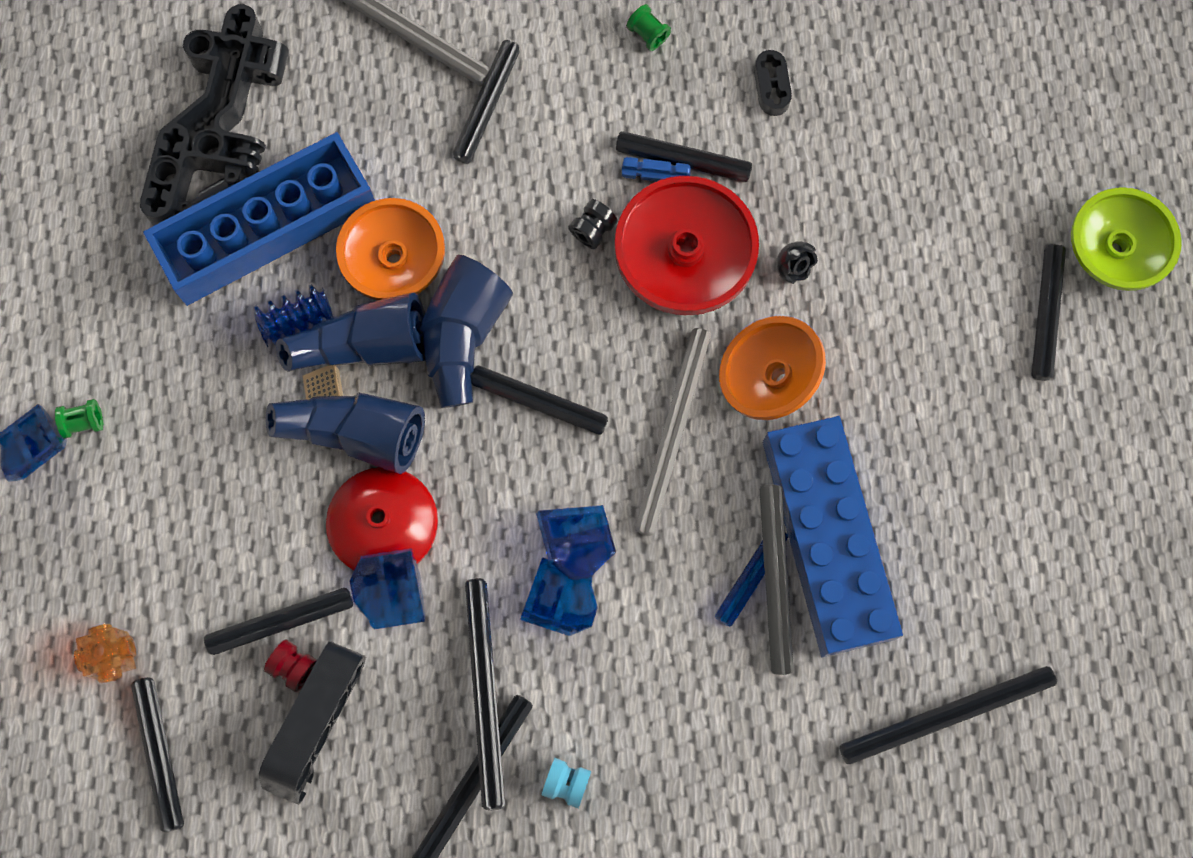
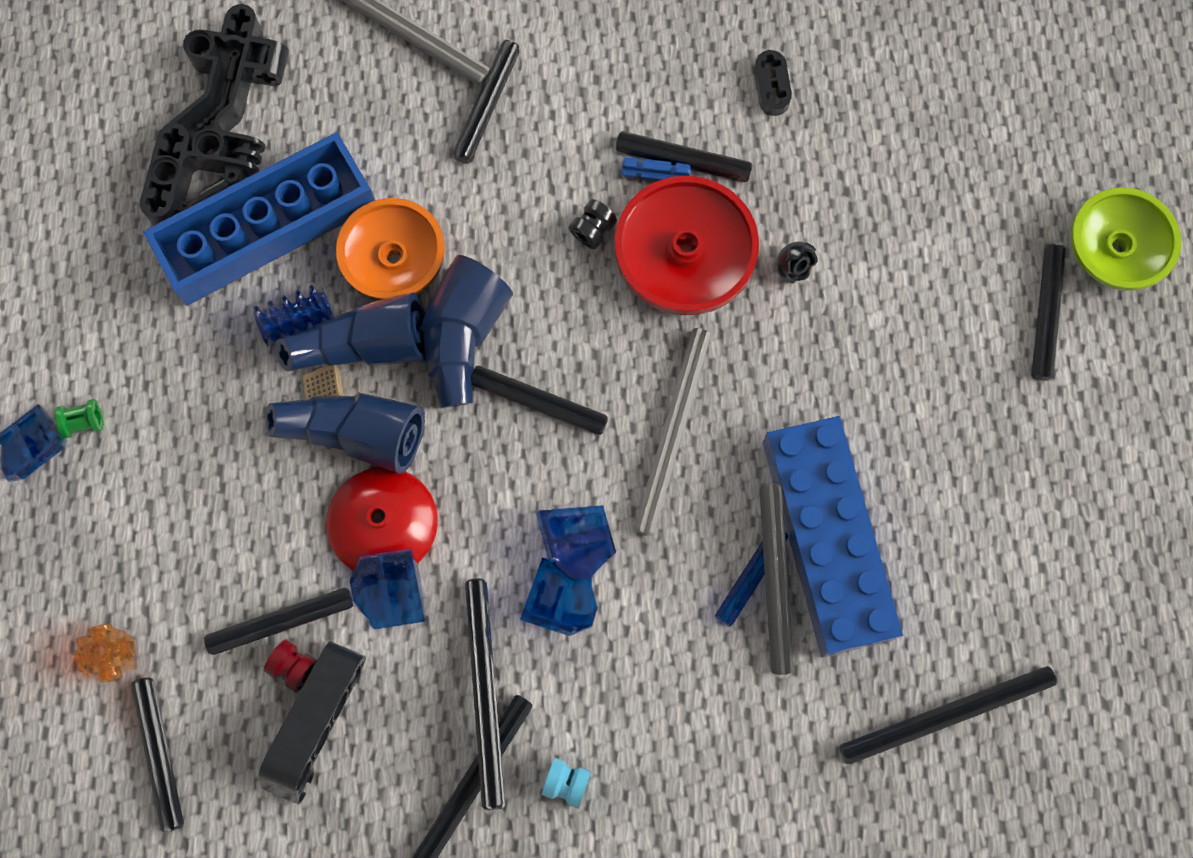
green bush [626,4,671,51] -> none
orange dish [719,316,826,420] -> none

